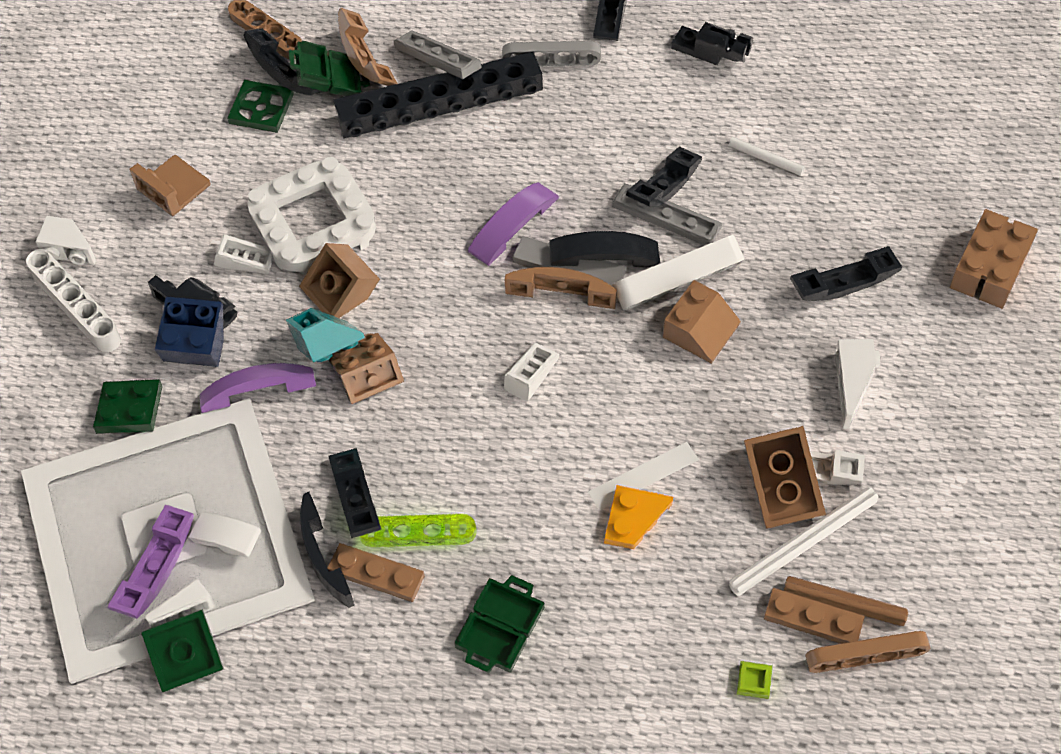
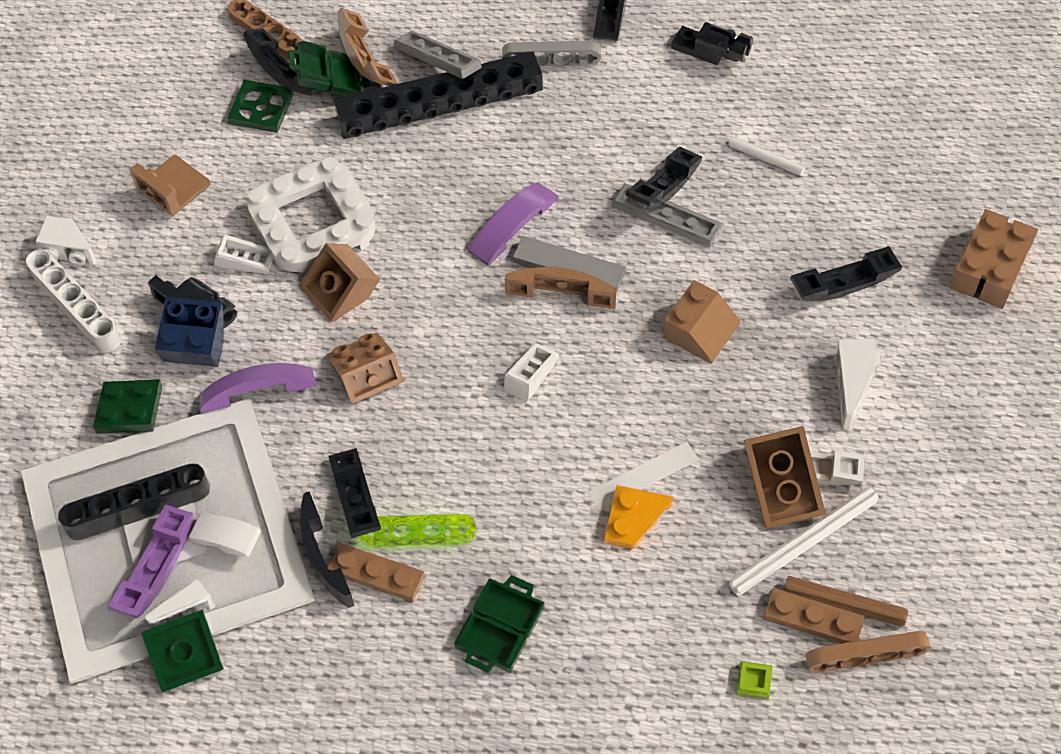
teal slope [286,308,365,363] -> none
black slope [549,231,661,267] -> none
white beam [612,235,745,311] -> none
none -> black beam [58,463,210,540]

